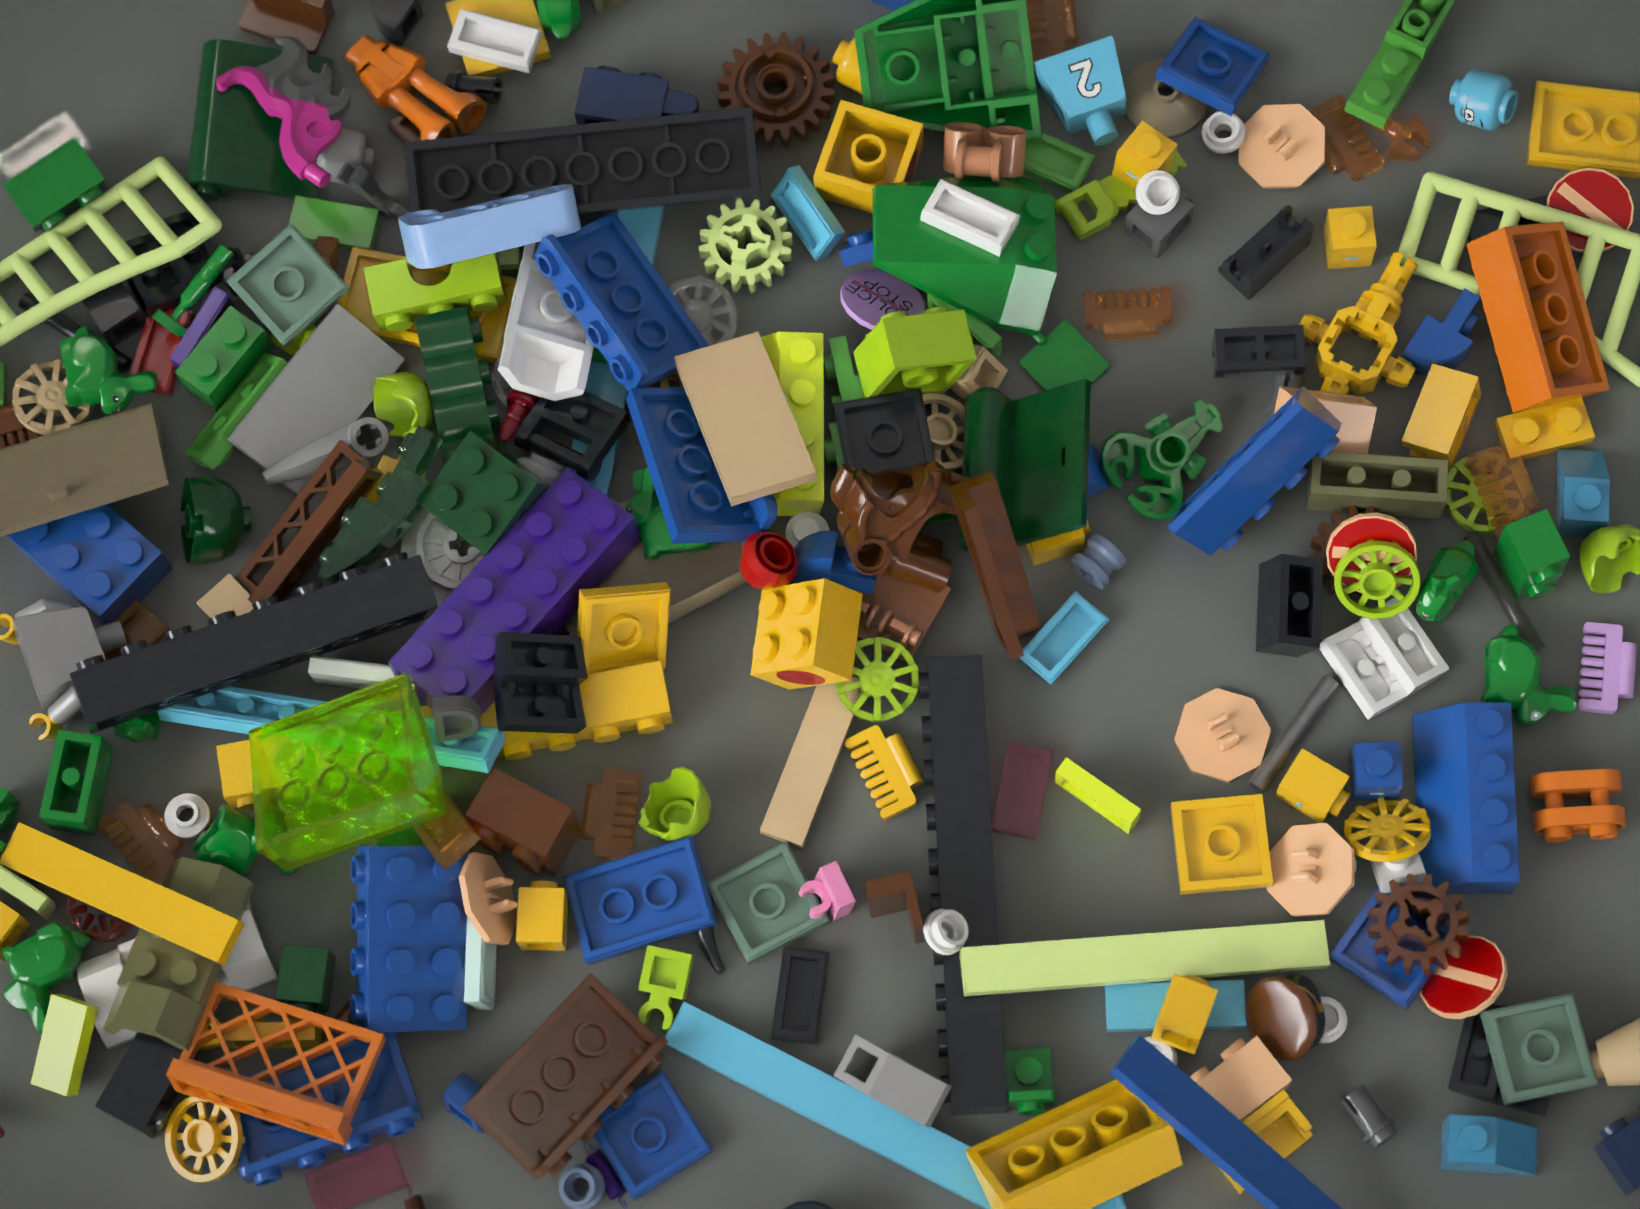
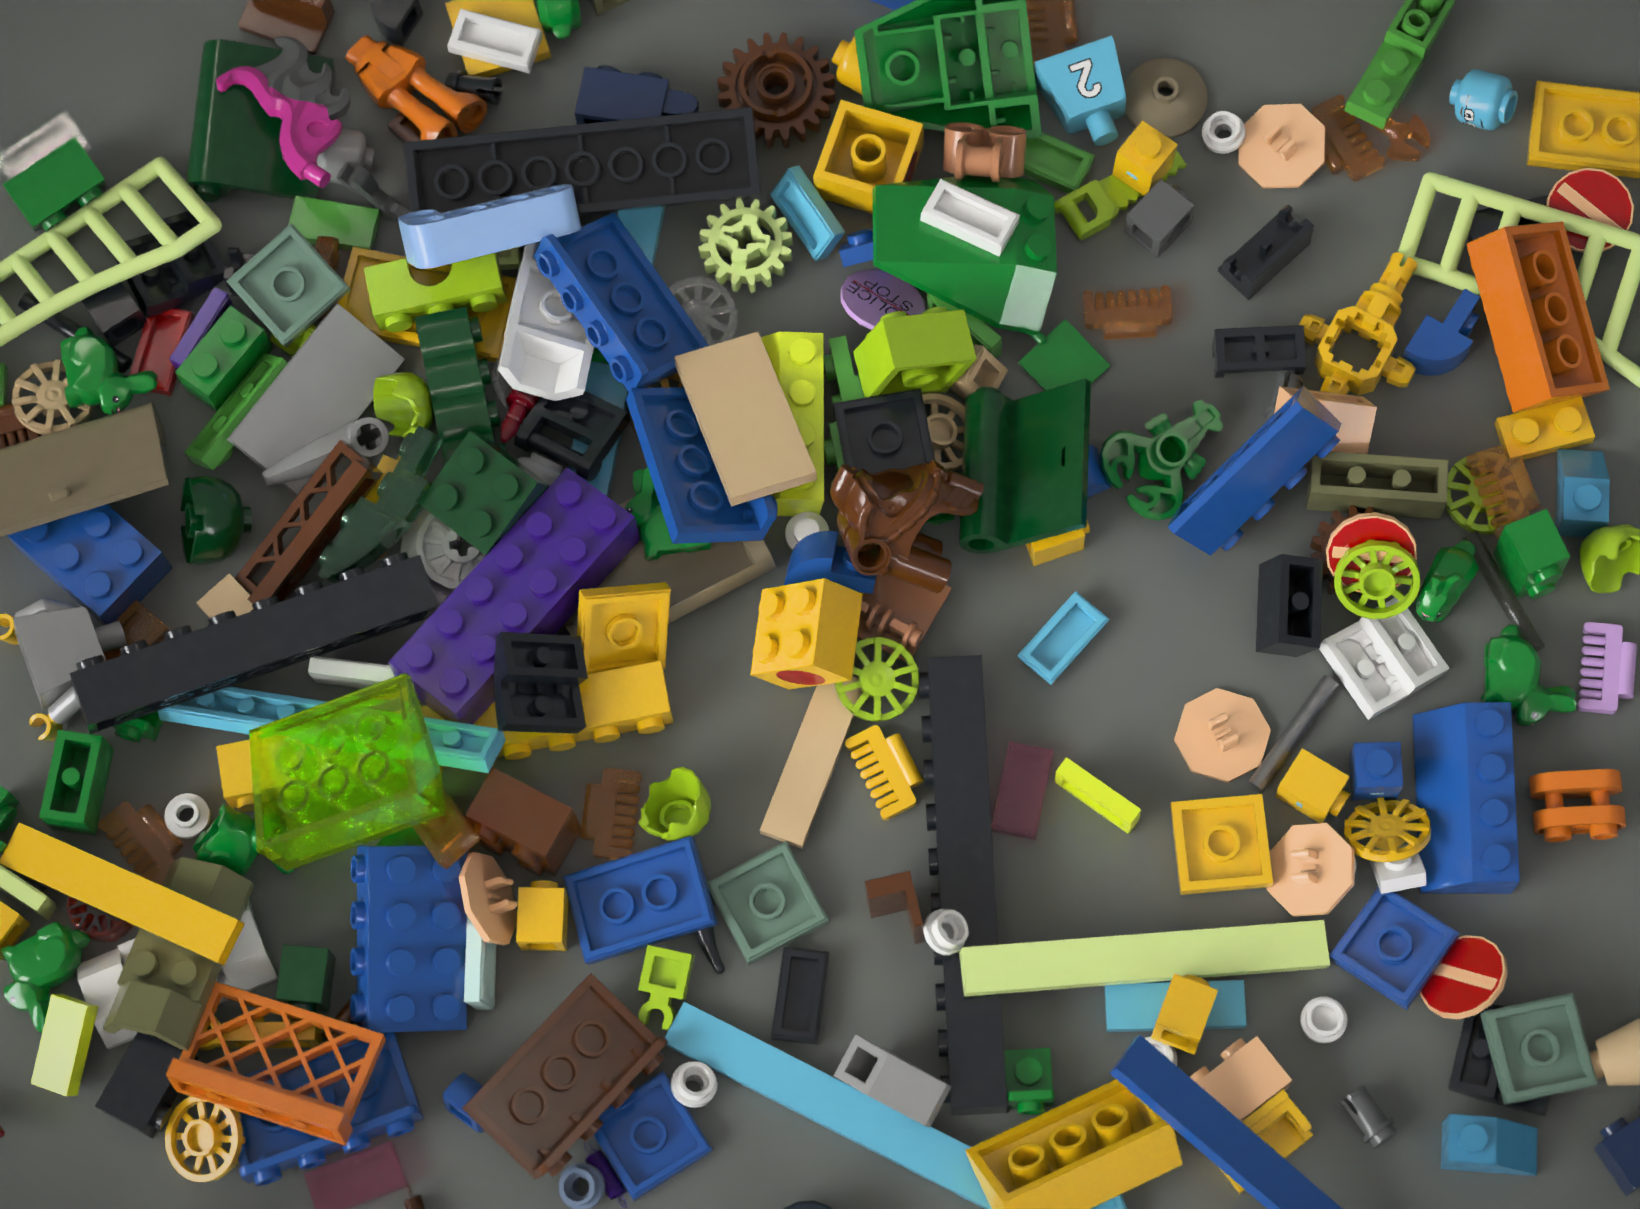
green piece [152,244,234,337] -> none
dark grey tile [432,695,481,741] -> none
red cone [739,531,798,590] -> none
bright pink tile [799,861,856,921] -> none
reddish brown fence [949,471,1042,661] -> none
sand blue wheel [1070,533,1126,590] -> none
white plate [1135,170,1180,215] -> none
blue tile [1155,17,1270,116] -> none
reddish brown piece [1245,973,1326,1061] -> none
yellow brick [1323,206,1377,269] -> none
reddish brown gear [1367,873,1469,976] -> none
yellow hinge [1401,364,1481,471] -> none
none -> white plate [671,1061,717,1108]

